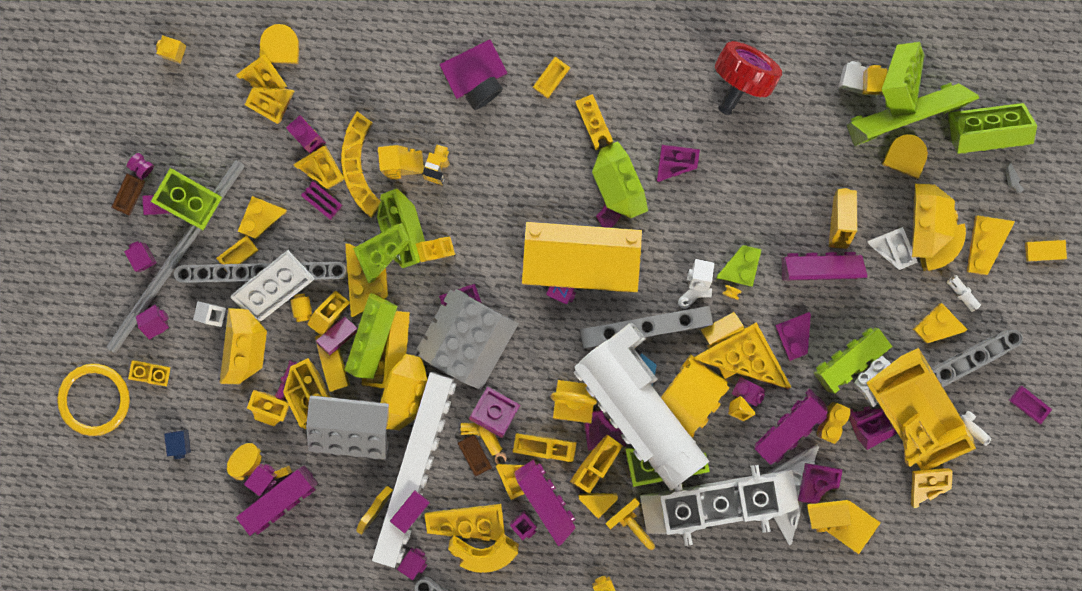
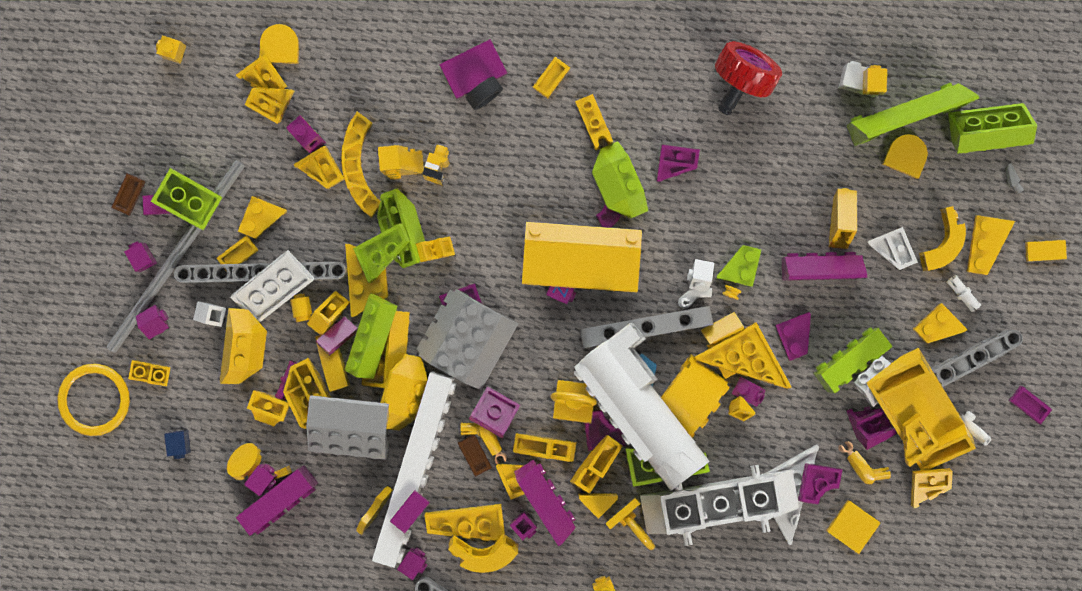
magenta wheel [126,153,154,180] -> none
magenta tile [301,181,343,220] -> none
magenta wedge [754,388,827,465] -> none
yellow slope [807,500,851,533] -> none
yellow brick [817,402,850,444] -> none
lime wedge [882,42,925,116] -> none
yellow wedge [912,183,955,258] -> none
none -> yellow arm [839,441,891,484]

